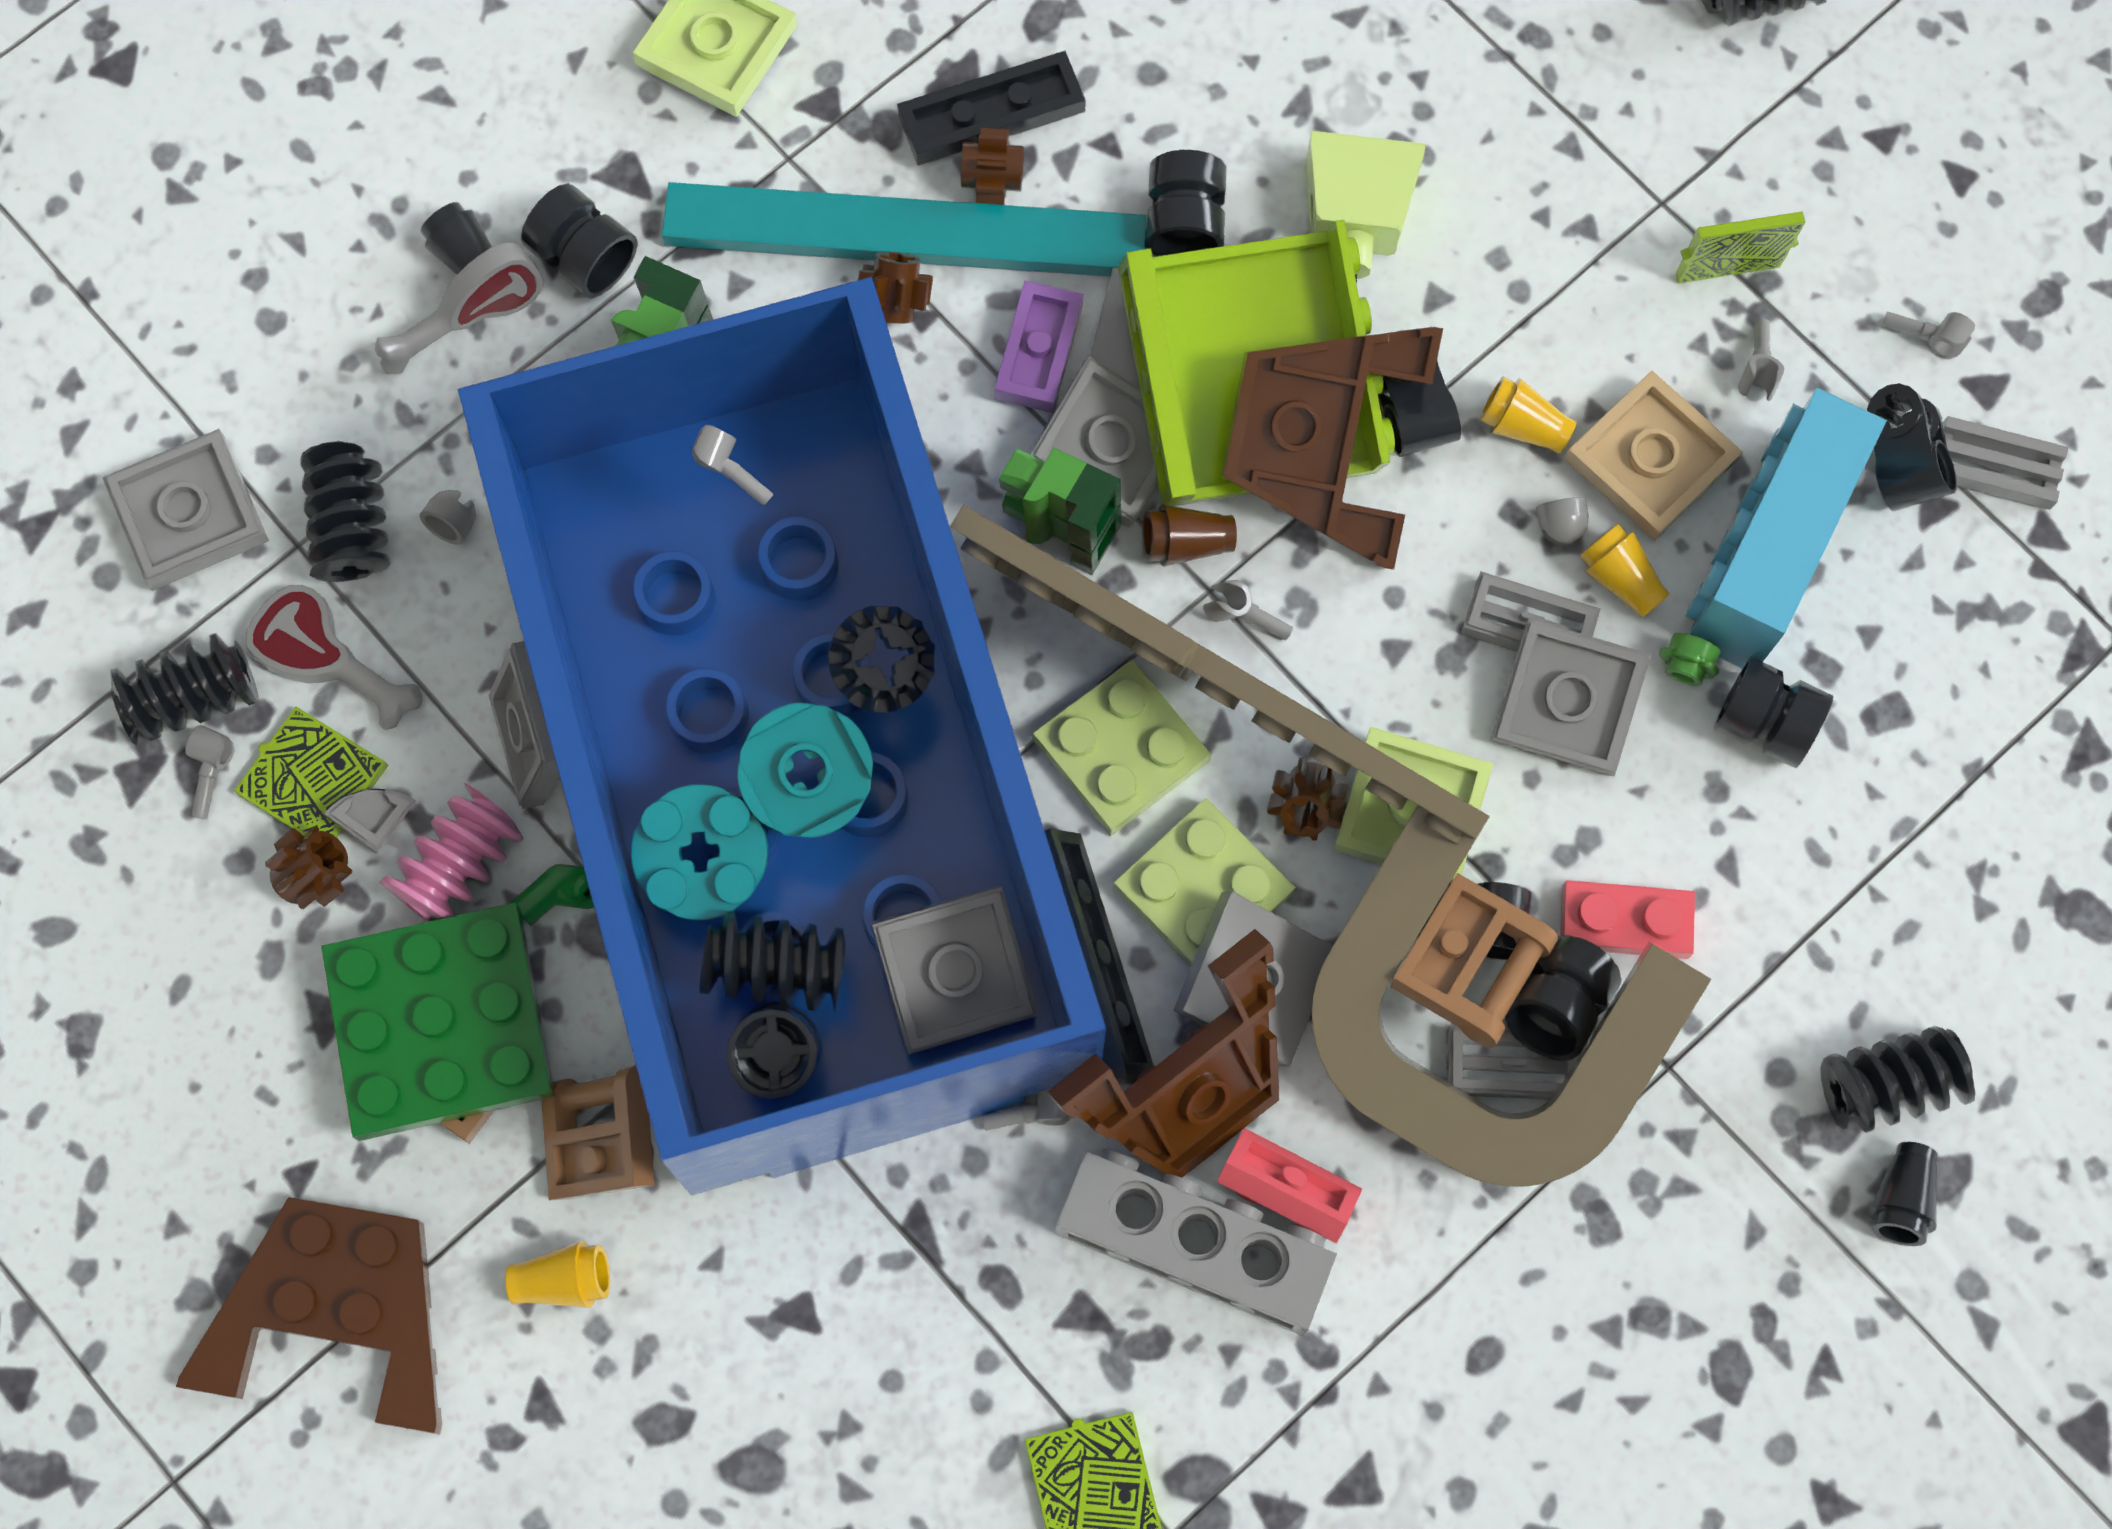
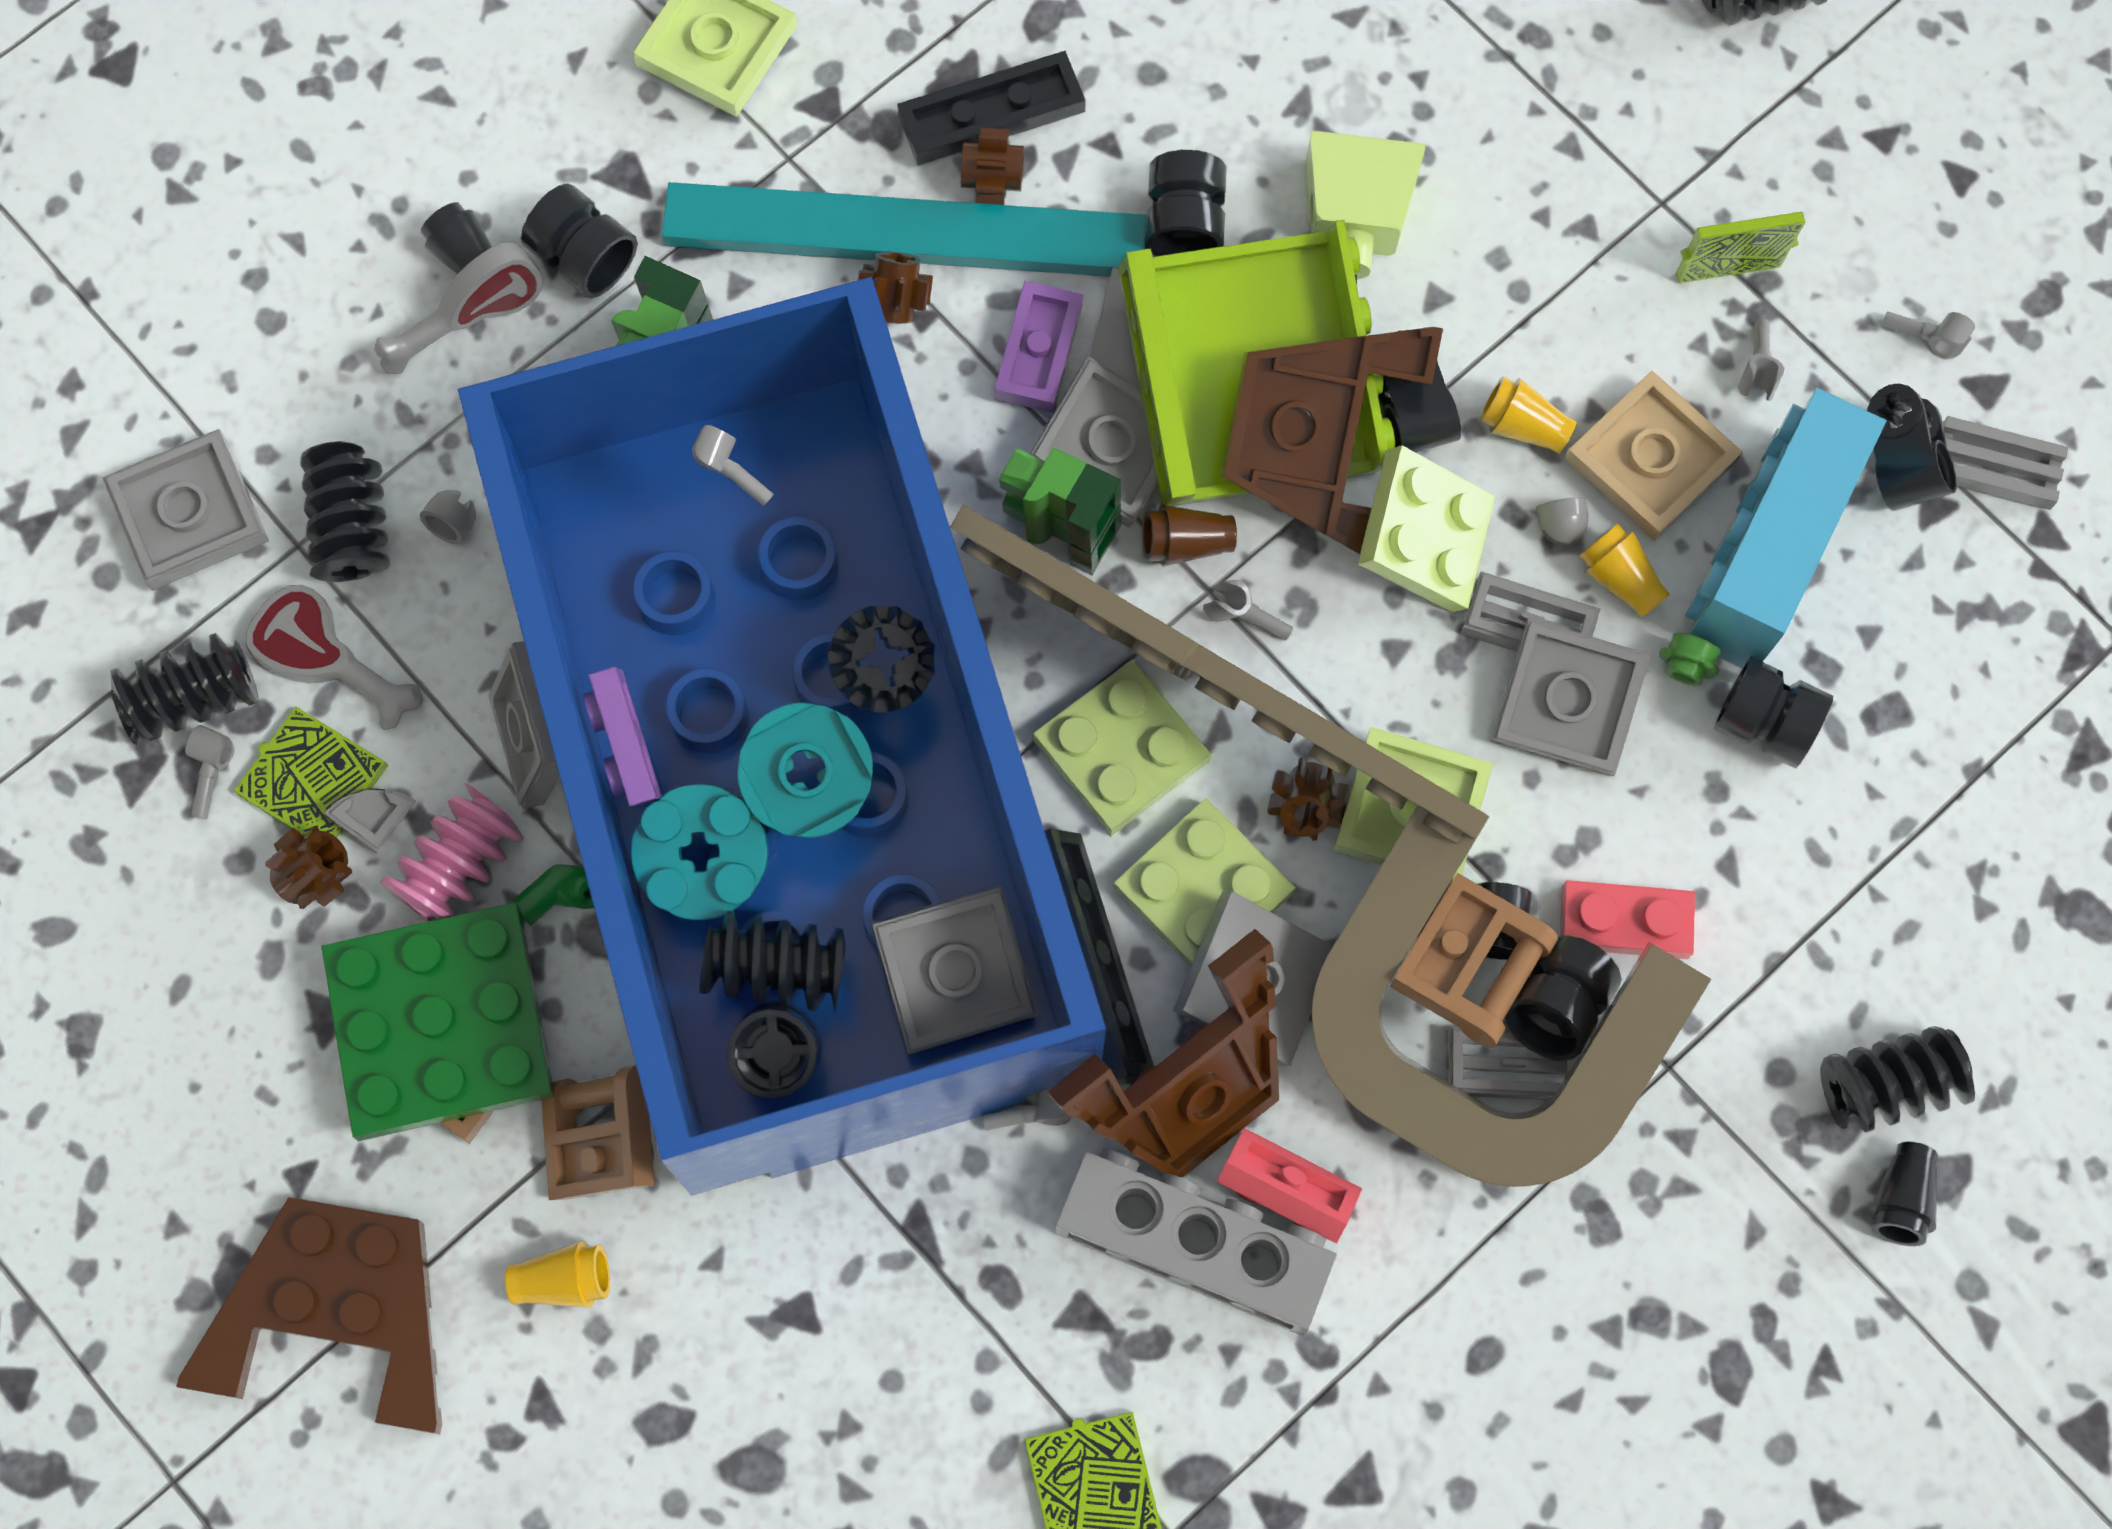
none -> medium lavender plate [583,667,662,806]
none -> yellowish green plate [1358,446,1495,613]

